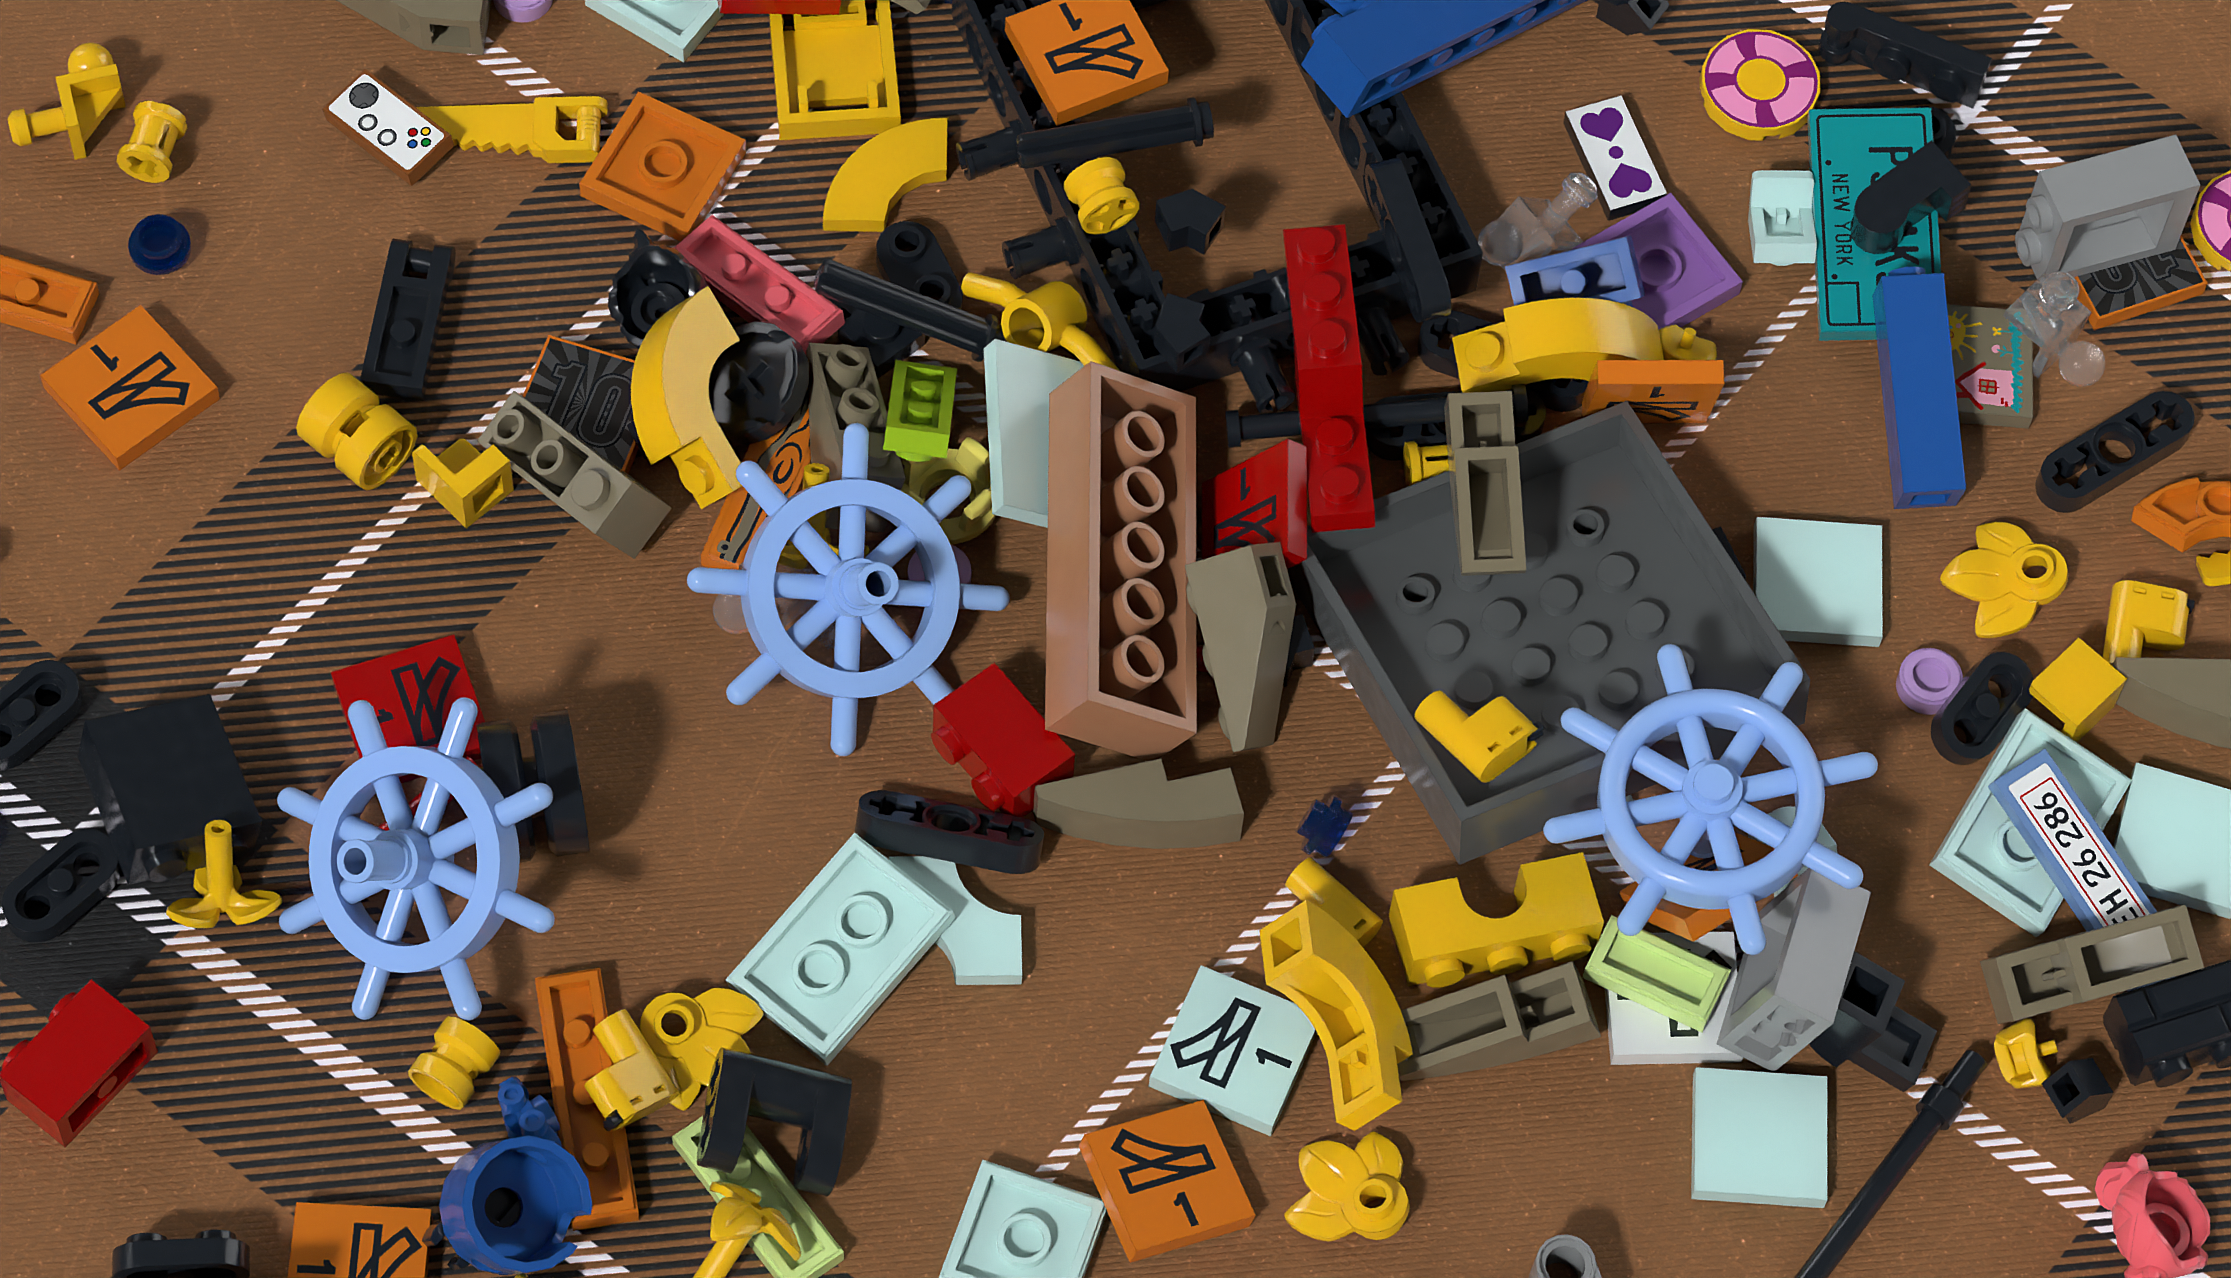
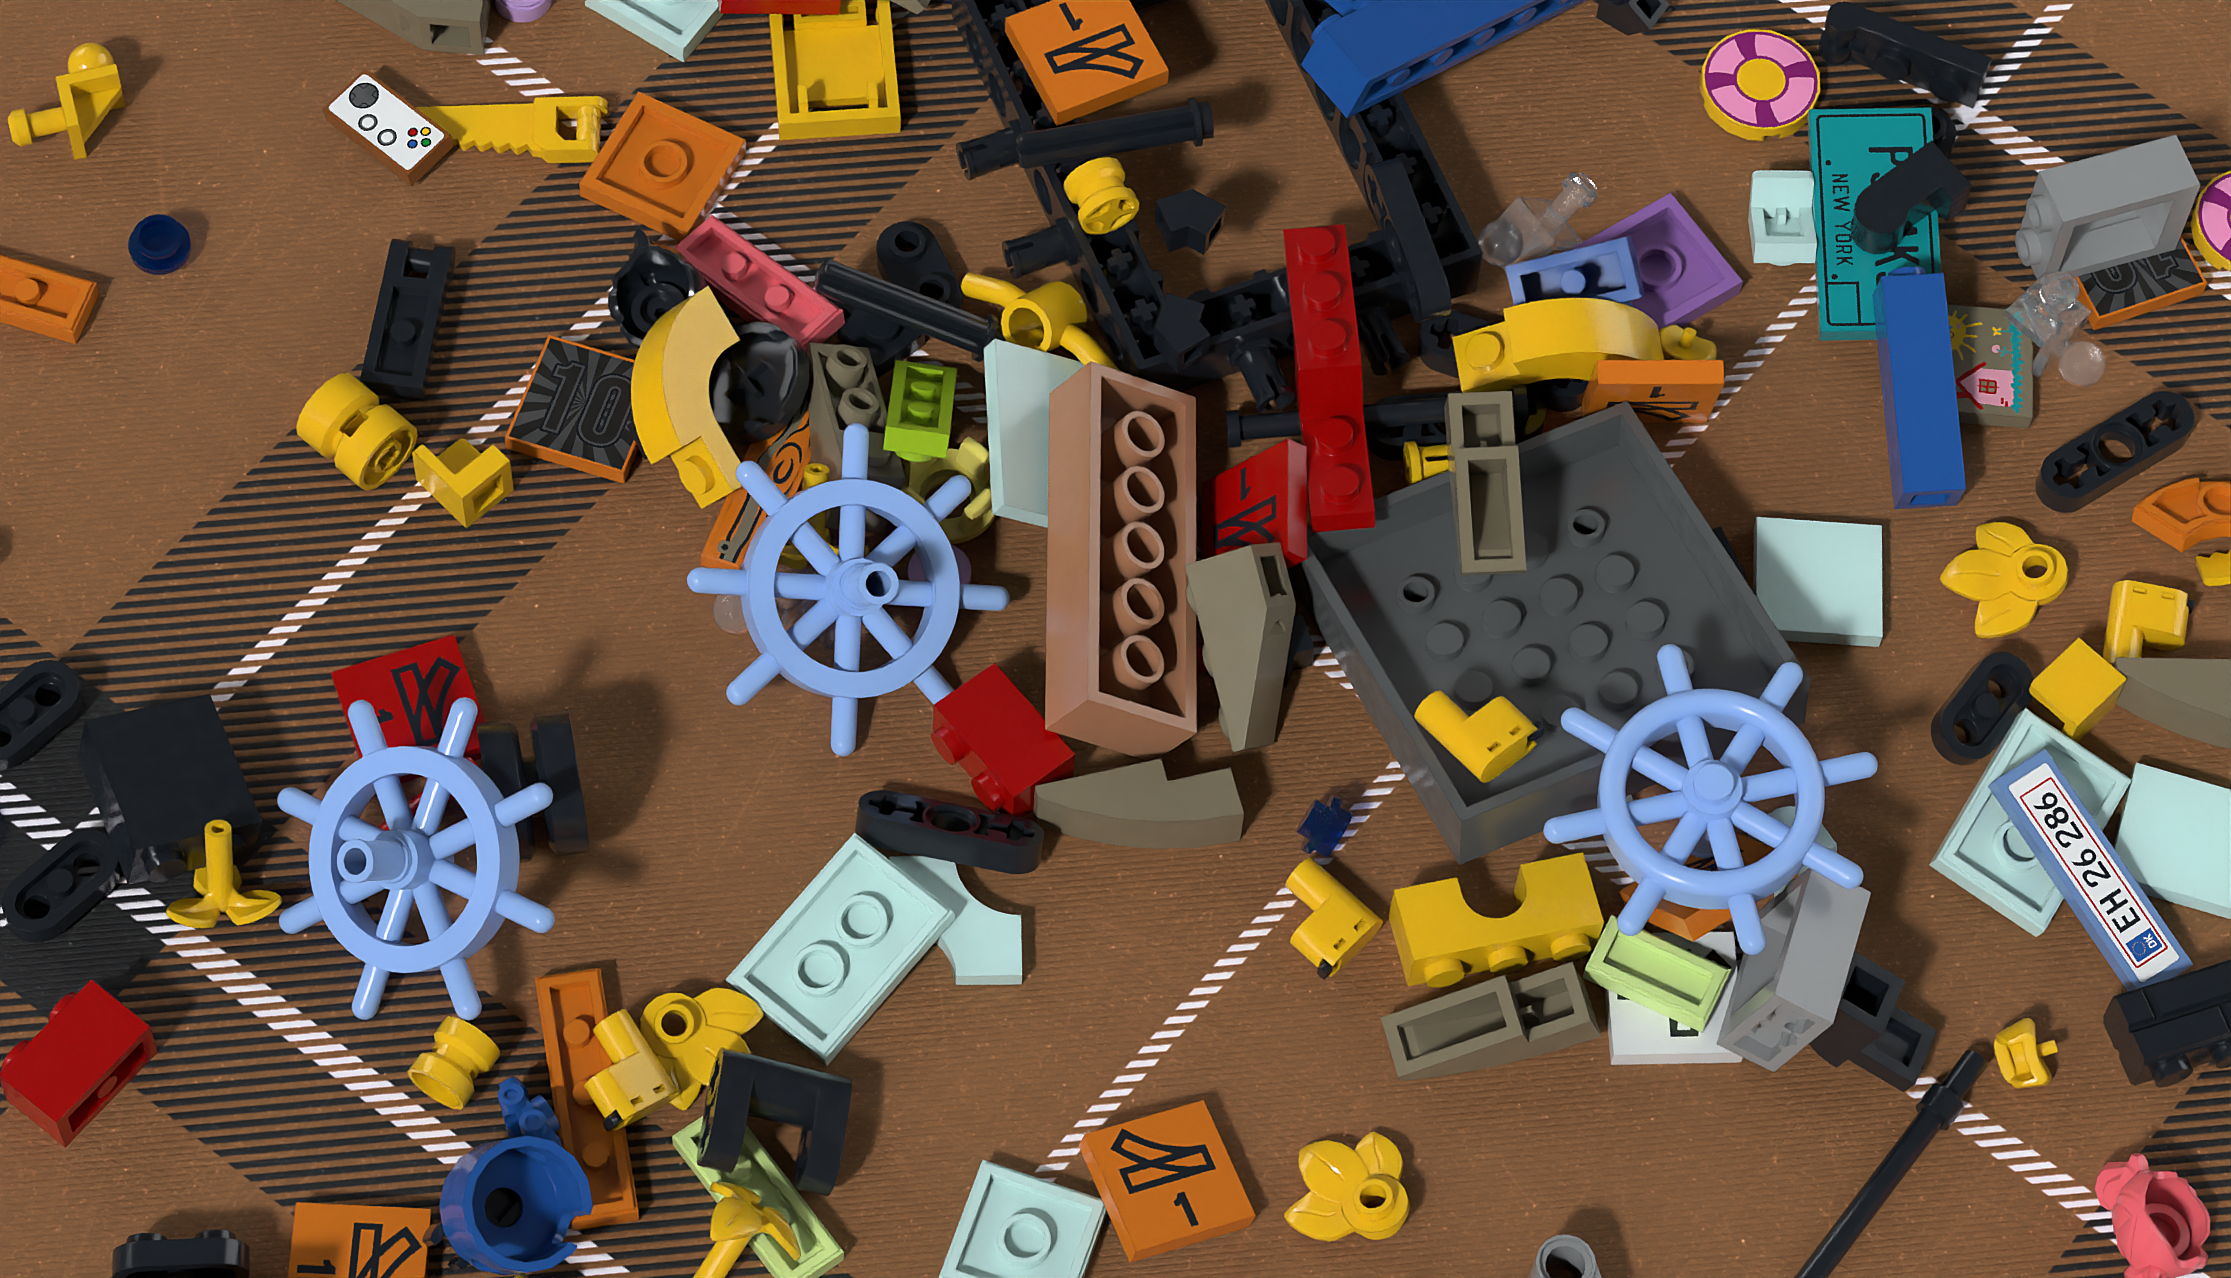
orange tile [40,305,220,471] -> none
yellow bush [116,101,187,183] -> none
dark tan slope [477,391,672,559] -> none
yellow tile [823,118,947,232] -> none
light aqua tile [1149,965,1317,1136] -> none
yellow arch [1259,900,1413,1131] -> none
tile [1563,96,1667,221] -> none
light aqua tile [1691,1067,1827,1208] -> none
lavender tile [1896,648,1963,715] -> none
dark tan slope [1980,905,2204,1024] -> none
black piece [2041,1058,2114,1124] -> none

